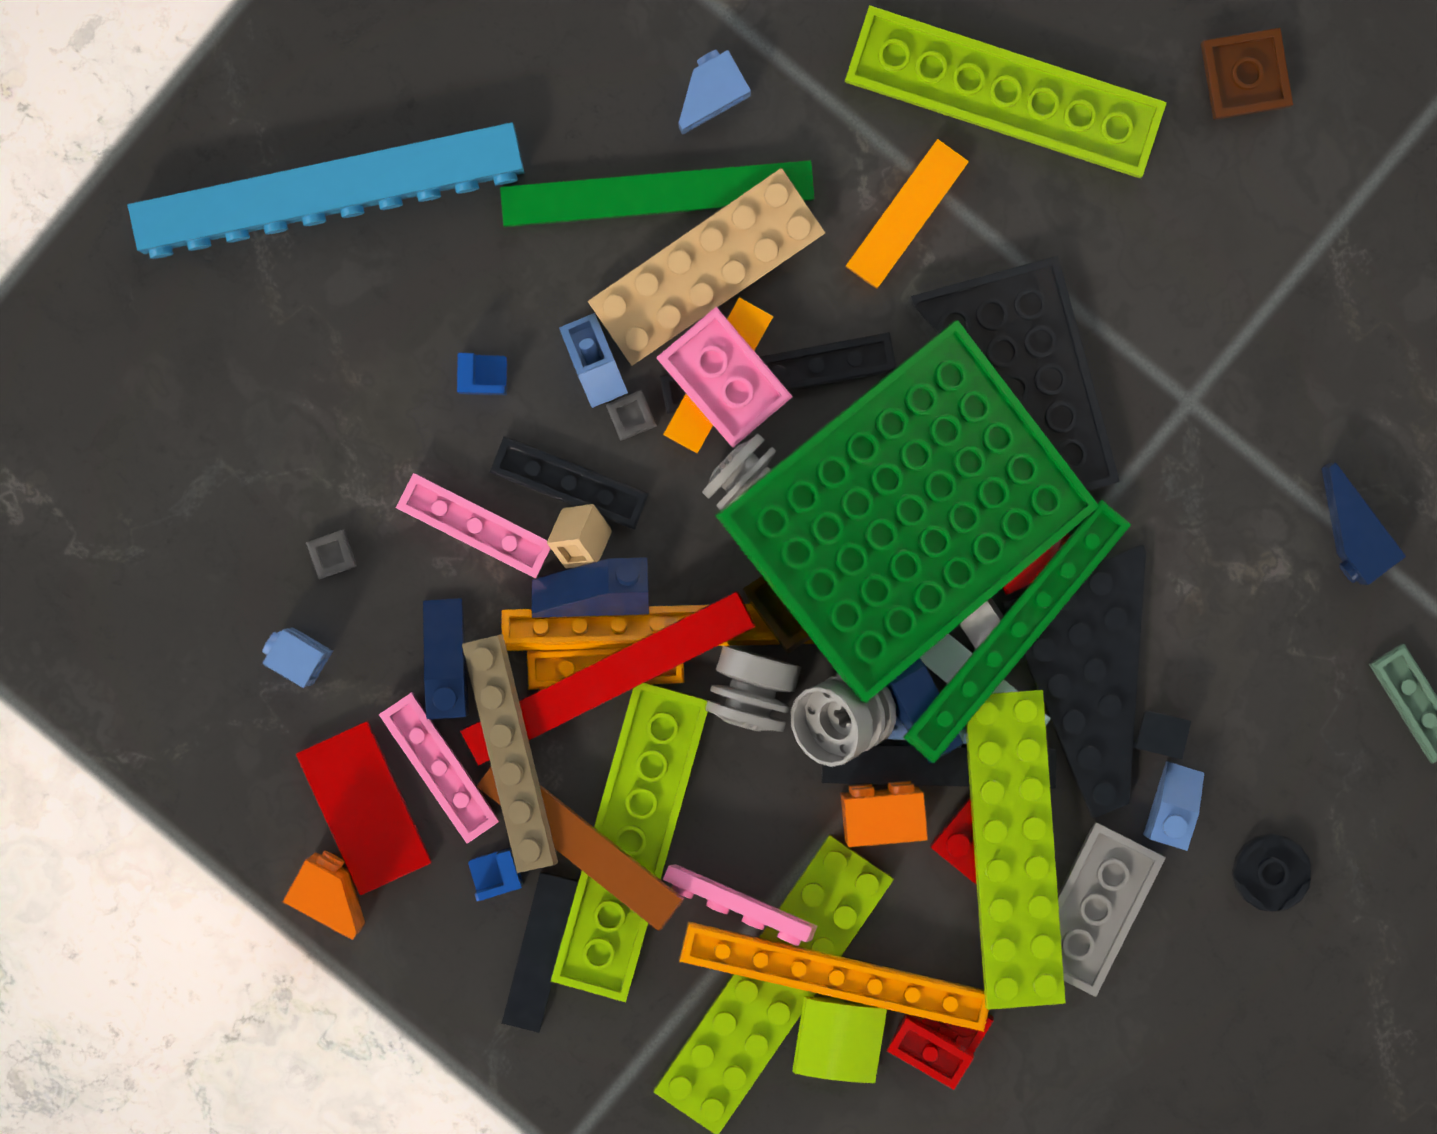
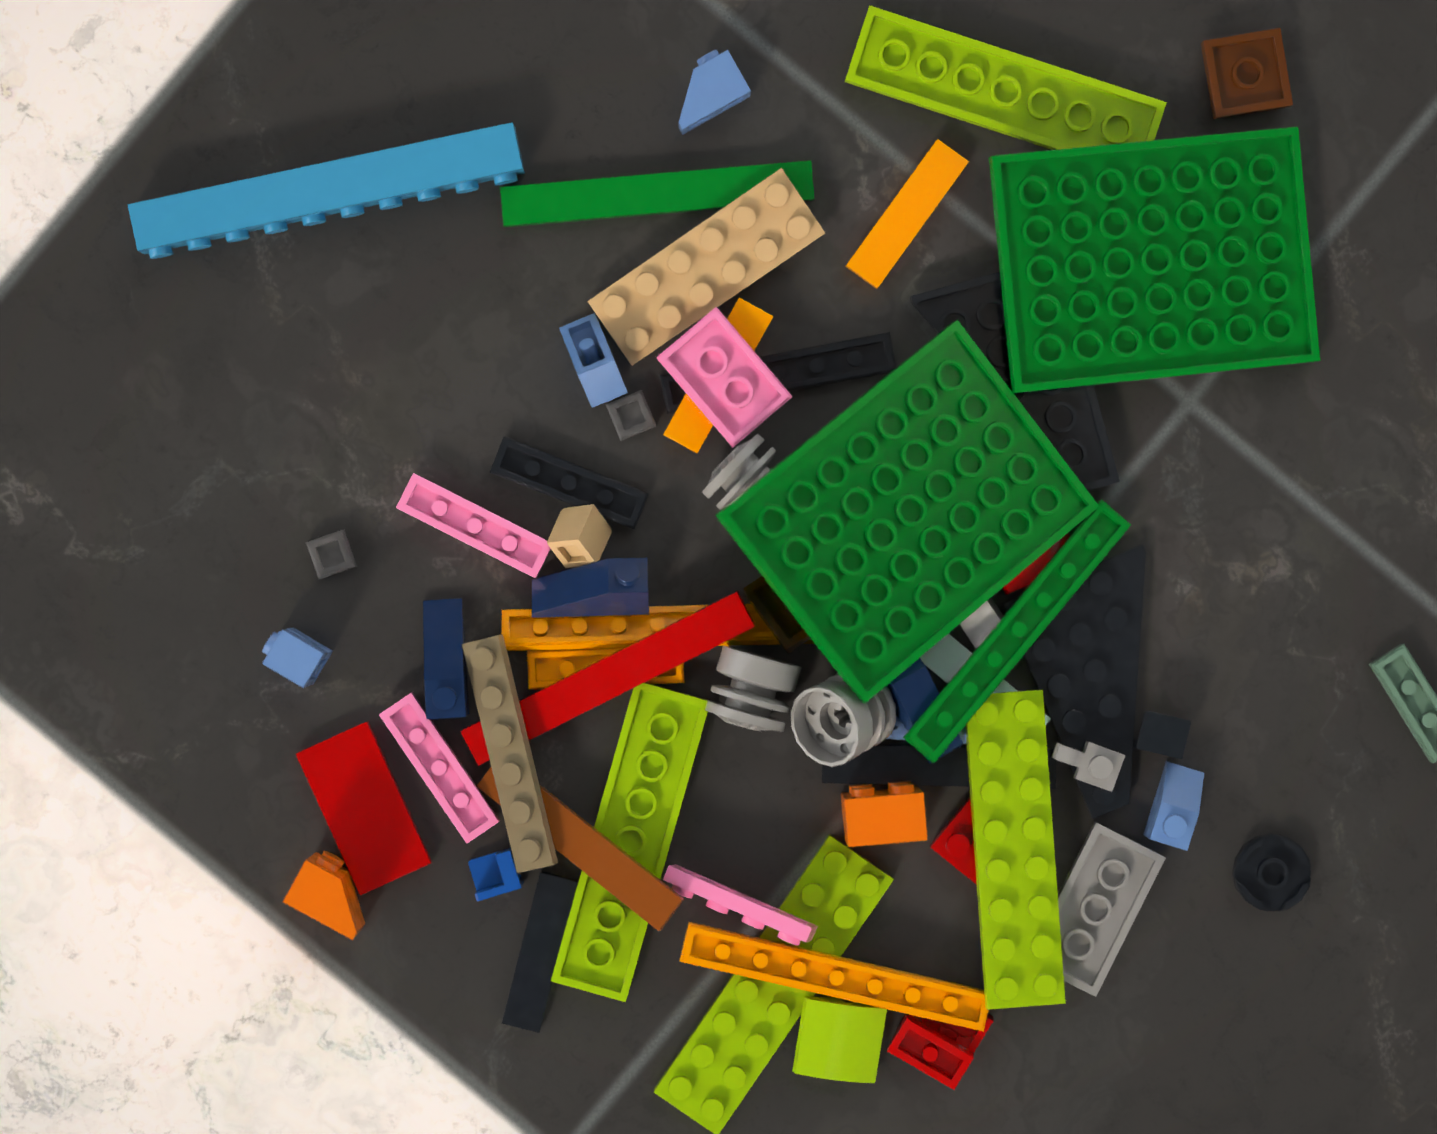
blue panel [457,353,507,395] -> none
dark blue slope [1322,462,1406,585] -> none
none -> green plate [989,127,1320,393]
none -> light grey plate [1052,741,1125,792]

